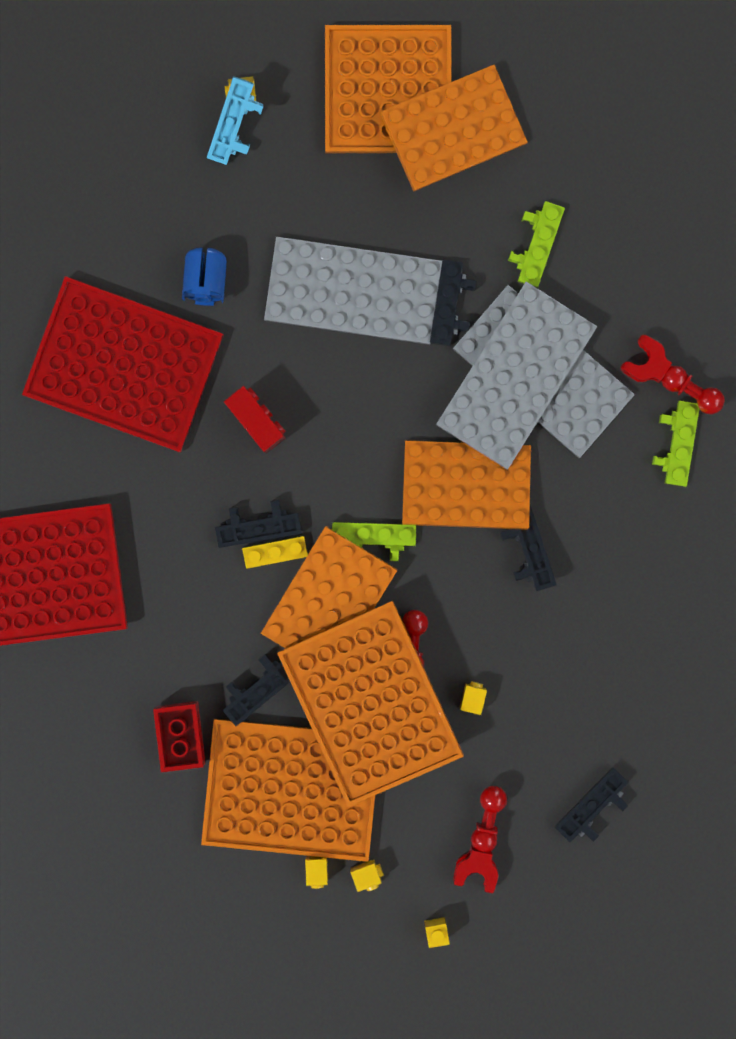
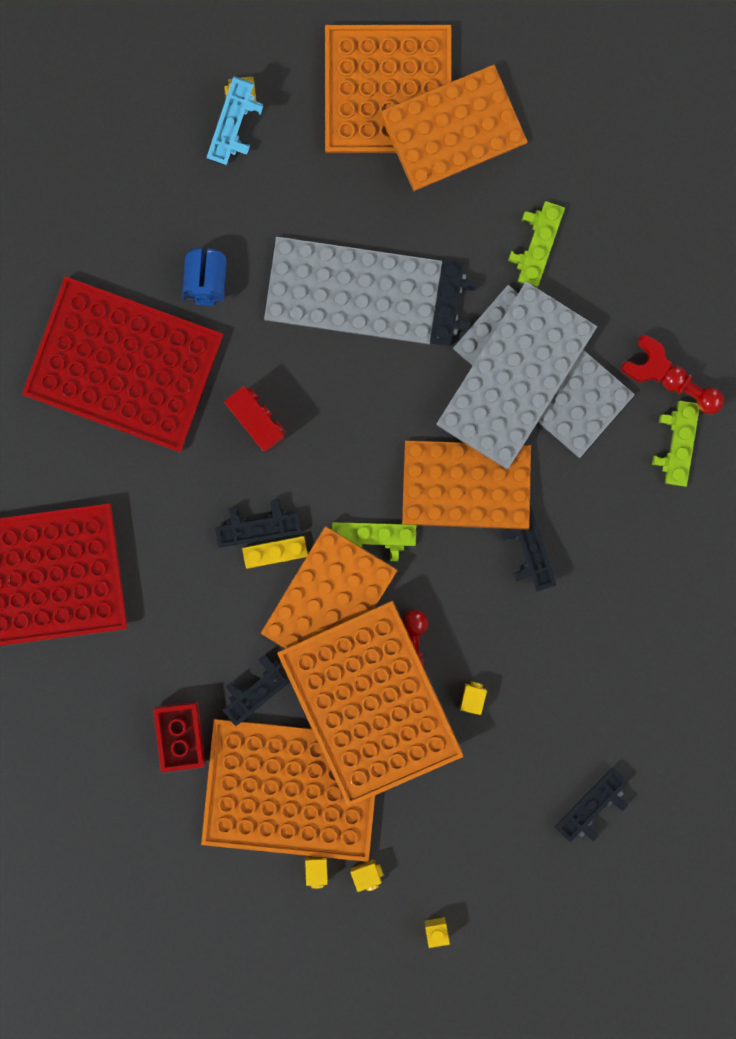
red piece [453,786,507,894] -> none

